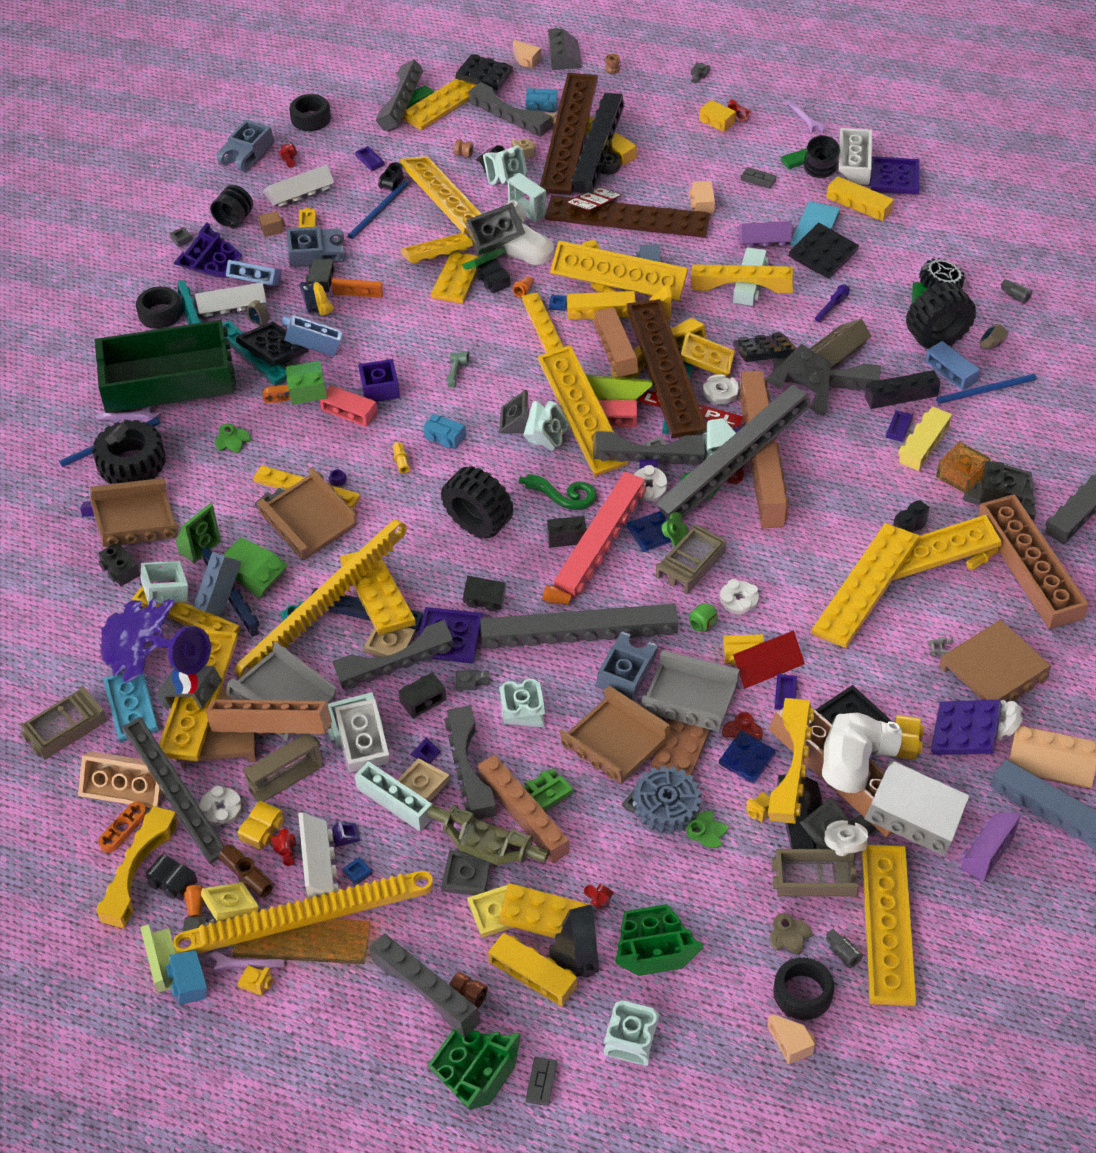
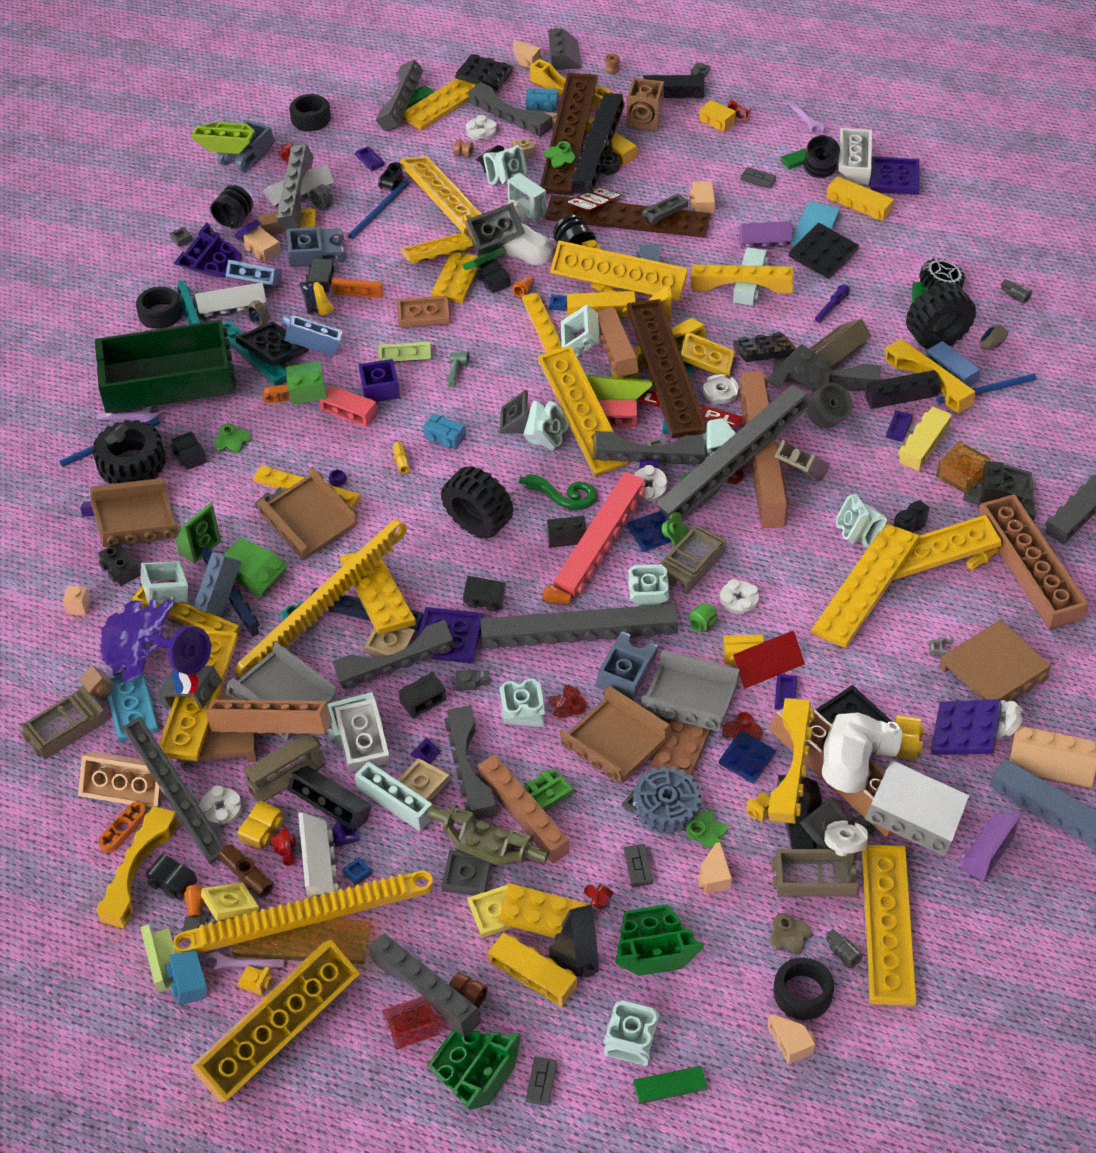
none -> light nougat brick [63,585,91,616]
none -> medium nougat brick [79,665,115,700]
none -> black brick [170,431,207,470]
none -> yellow brick [190,940,360,1102]
none -> lime wedge [191,122,255,154]
none -> dark purple tile [235,219,260,240]
none -> light nougat brick [243,227,281,262]
none -> dark grey arch [277,144,314,231]
none -> black brick [287,765,372,830]
none -> dark grey wheel [309,184,333,210]
none -> yellowish green panel [378,342,431,361]
none -> clear red slope [381,996,439,1050]
none -> nougat plate [397,296,450,327]
none -> white plate [466,115,497,140]
none -> yellow arch [530,59,612,111]
none -> bright green plate [543,141,575,168]
none -> clear red plate [548,685,587,718]
none -> black wheel [553,215,596,245]
none -> light aqua window [561,305,600,357]
none -> dark grey tile [624,844,653,887]
none -> medium nougat brick [627,78,664,131]
none -> light aqua piece [628,564,669,606]
none -> green tile [634,1066,707,1104]
none -> dark grey plate [642,193,688,225]
none -> black brick [643,75,705,98]
none -> light nougat slope [697,842,732,894]
none -> door [774,440,830,481]
none -> dark grey wheel [806,383,853,429]
none -> light aqua piece [836,493,887,547]
none -> yellow arch [885,339,975,414]

